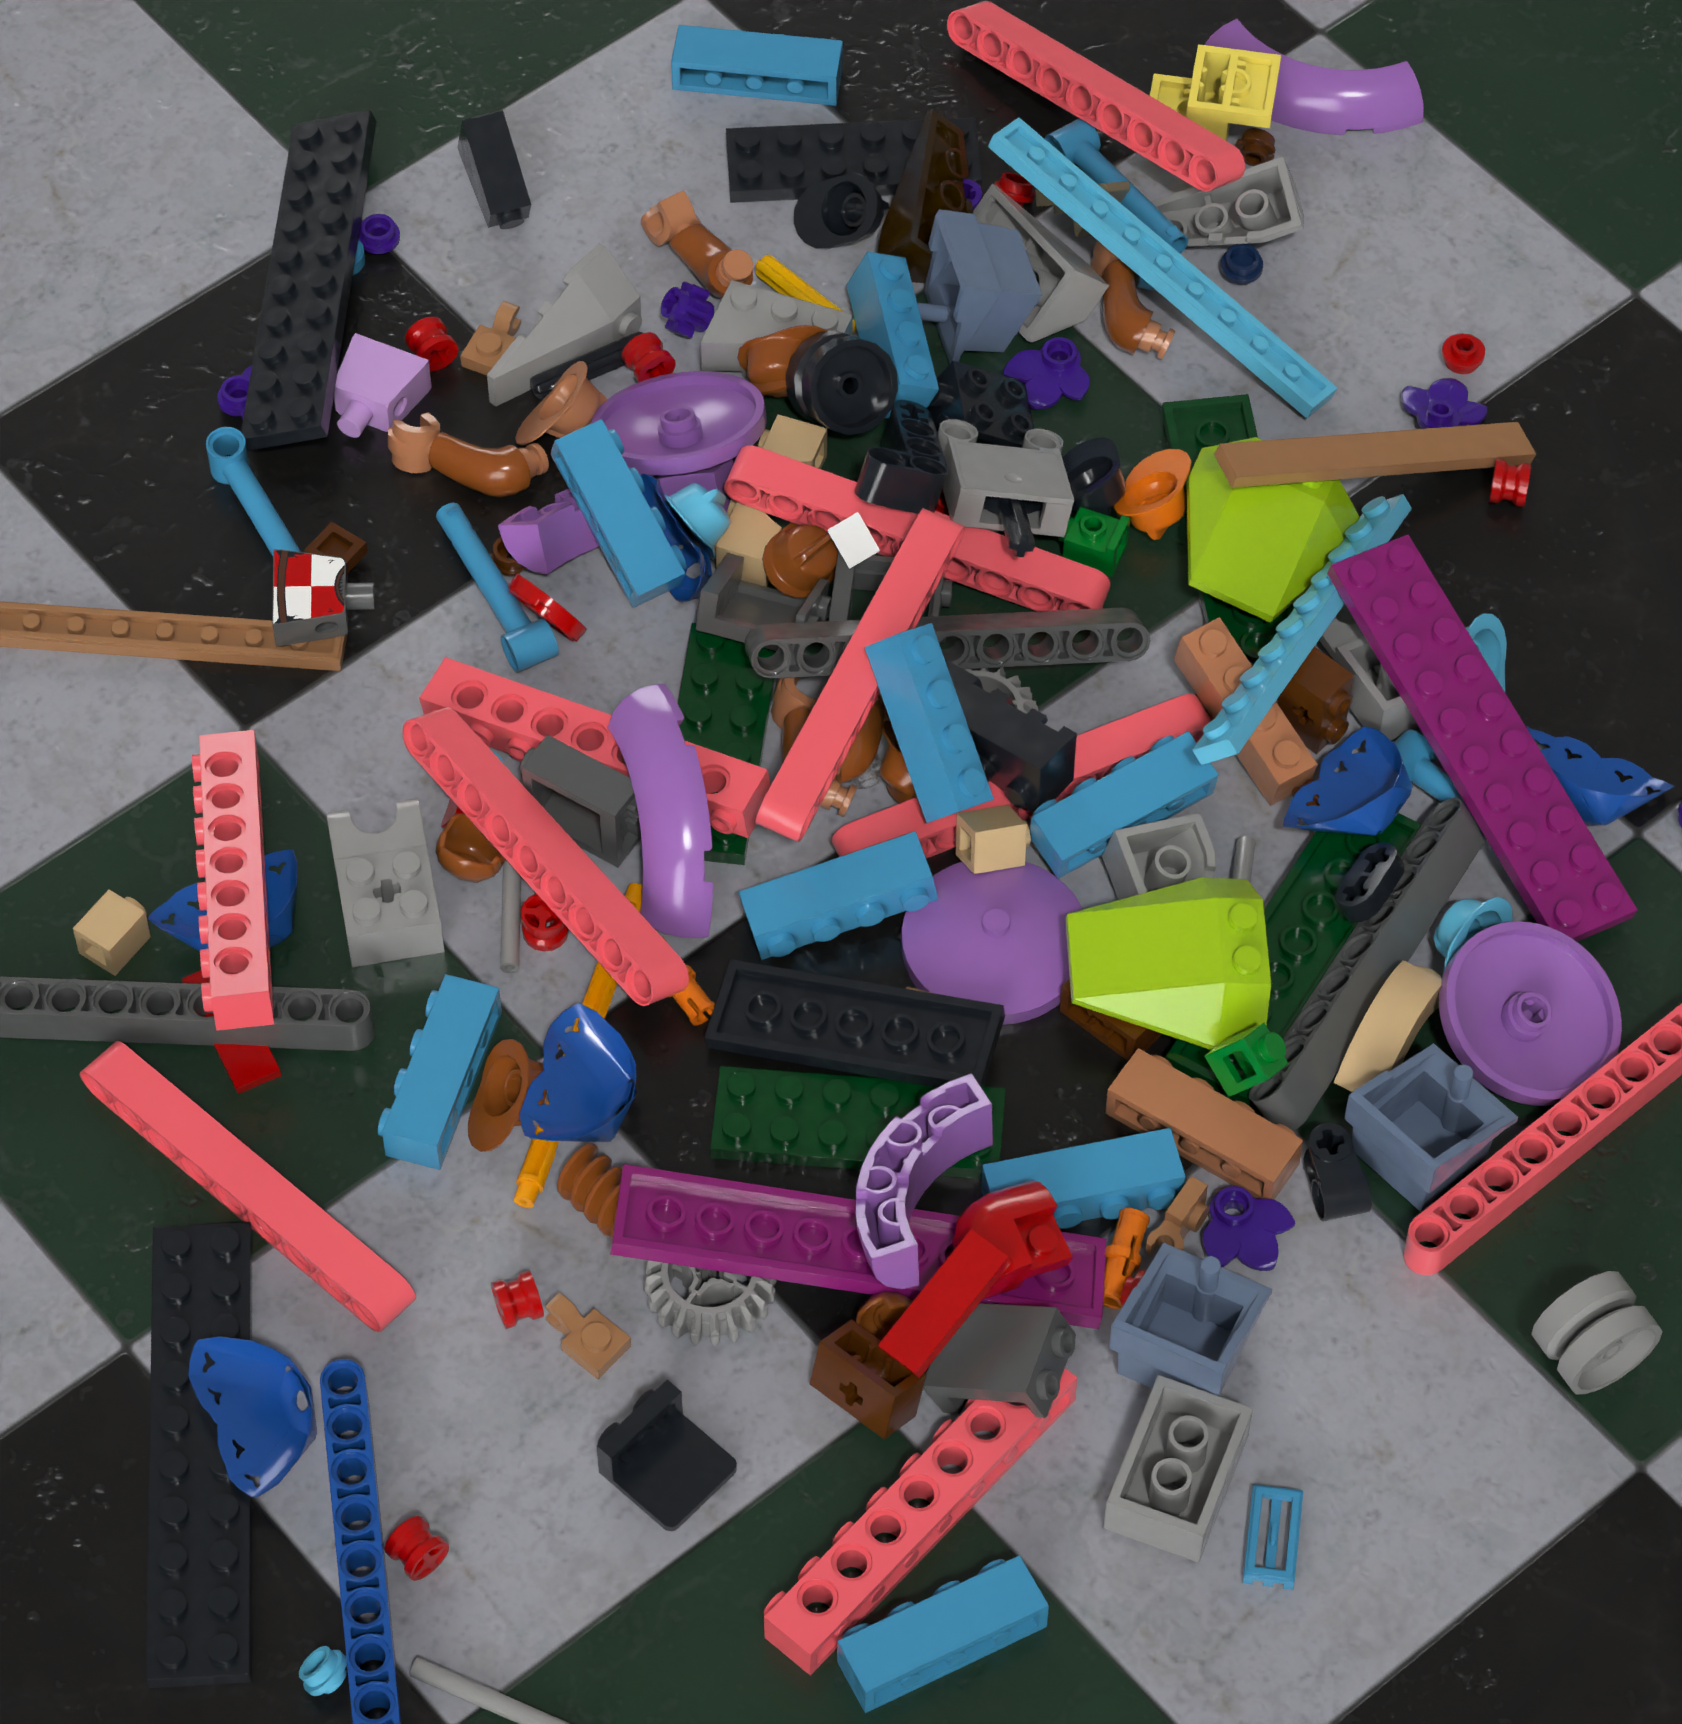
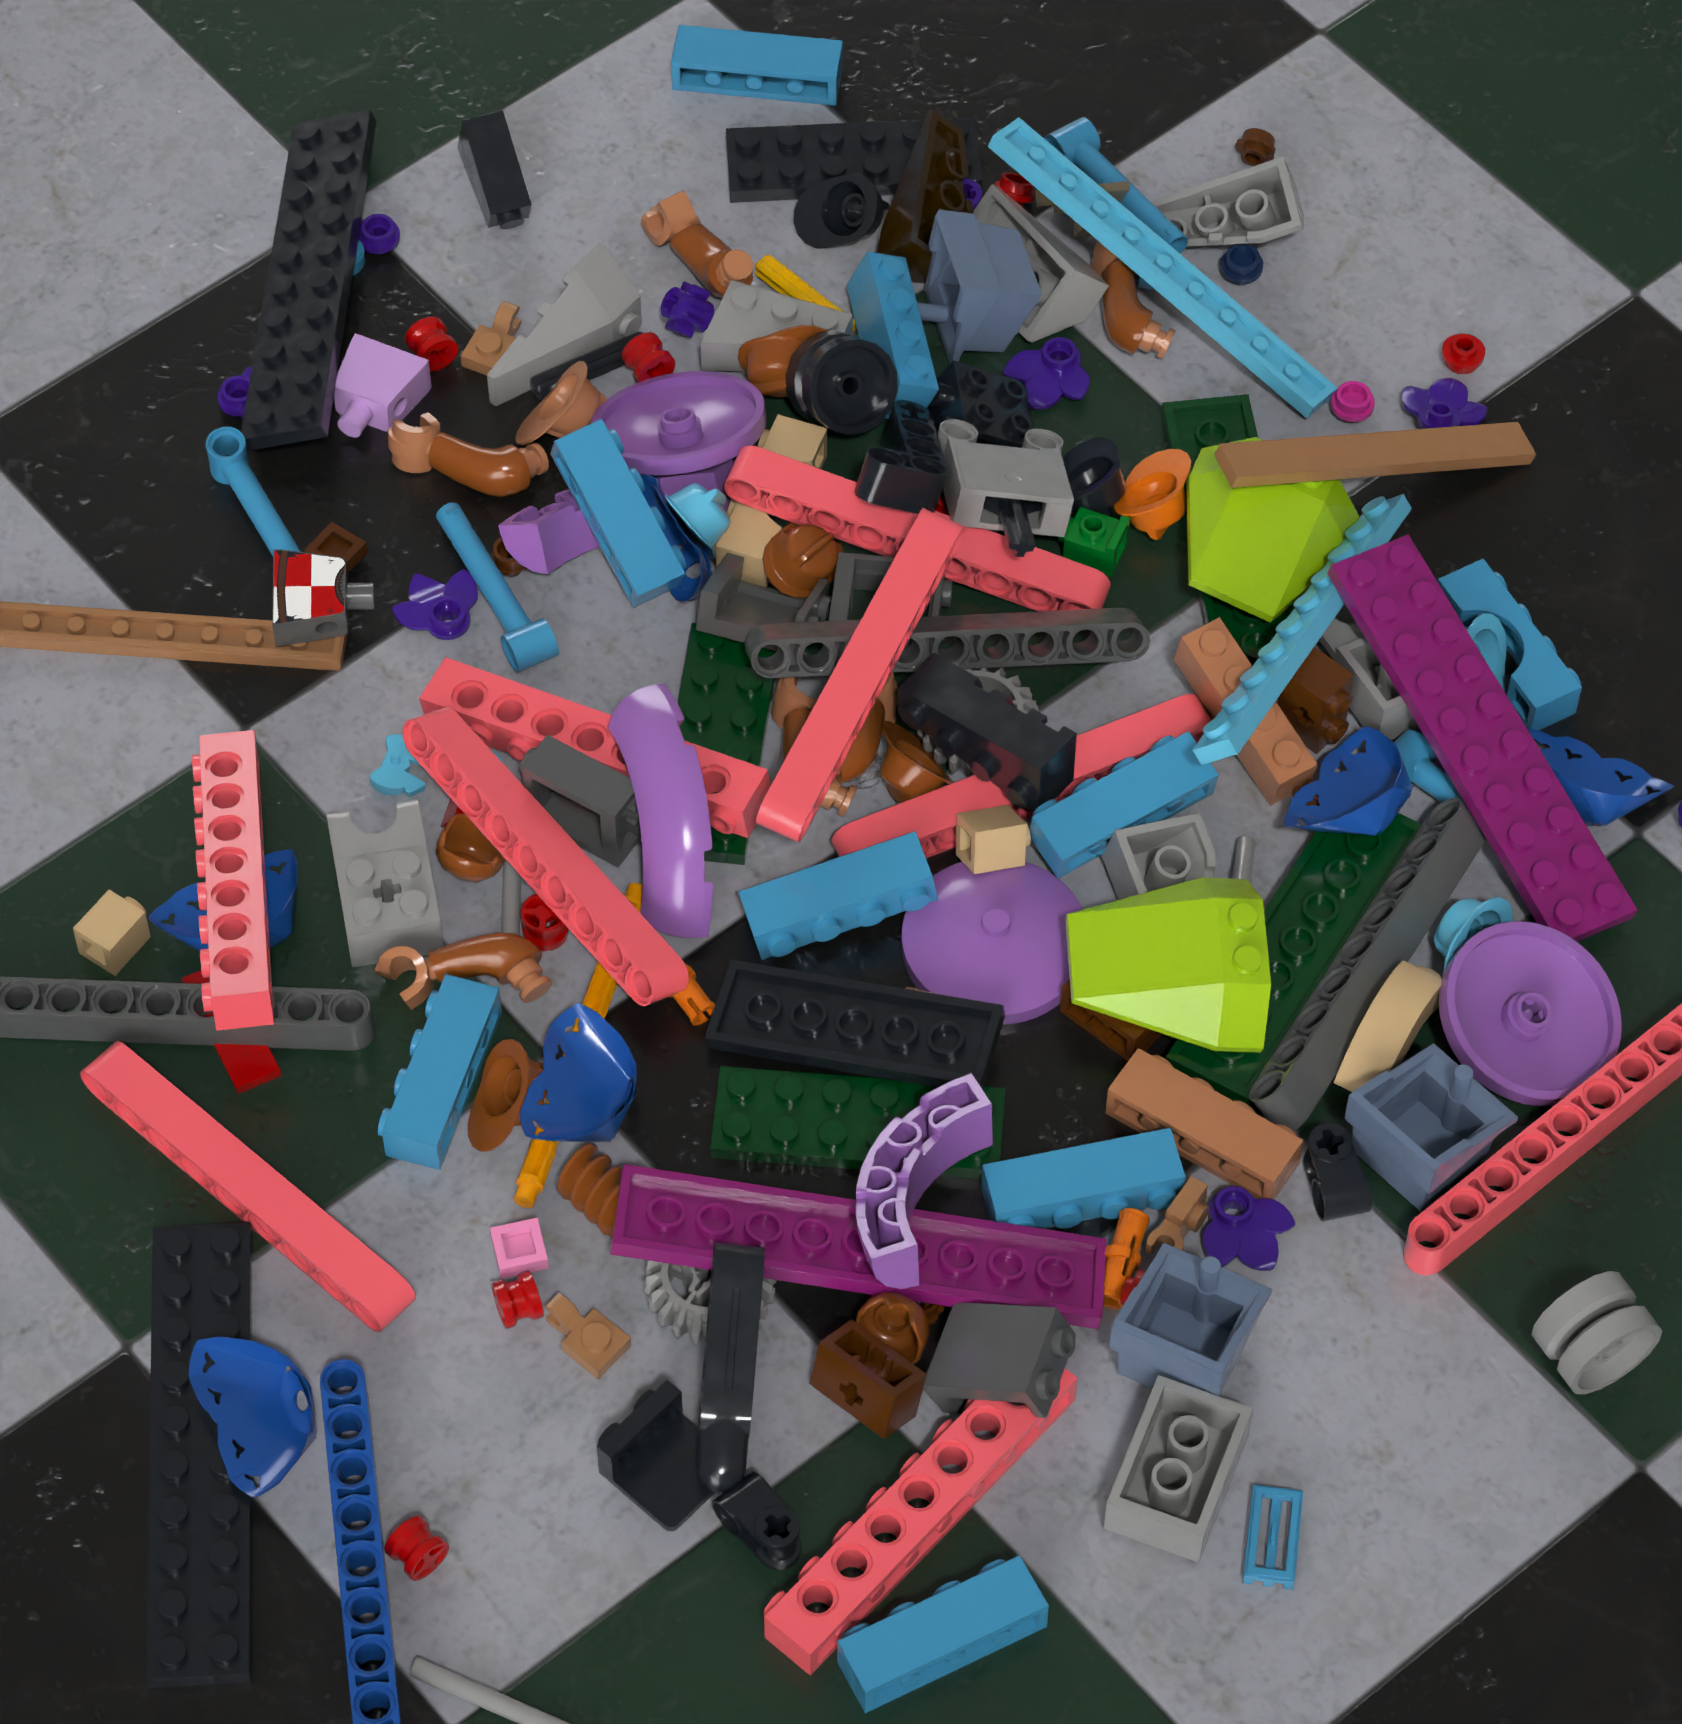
medium azure plate [299,1646,347,1696] -> none
red tile [508,574,587,642] -> none
white sticker [827,512,880,569] -> none
dark azure brick [865,623,994,823] -> none
red tile [878,1229,1012,1378] -> none
coral beam [947,1,1245,192] -> none
red brick [952,1180,1073,1299] -> none
light yellow bracket [1150,44,1281,141] -> none
green brick [1204,1022,1289,1097] -> none
medium lavender brick [1205,19,1424,135] -> none
black beam [1335,842,1405,922] -> none
red wheel [1489,459,1531,507] -> none
none -> medium azure piece [370,734,426,797]
none -> piece [374,932,552,1010]
none -> dark purple plate [392,569,478,640]
none -> bright pink tile [490,1217,549,1279]
none -> black piece [695,1243,765,1493]
none -> black piece [712,1471,802,1571]
none -> dark pink plate [1331,381,1375,422]
none -> dark azure arch [1437,559,1582,731]

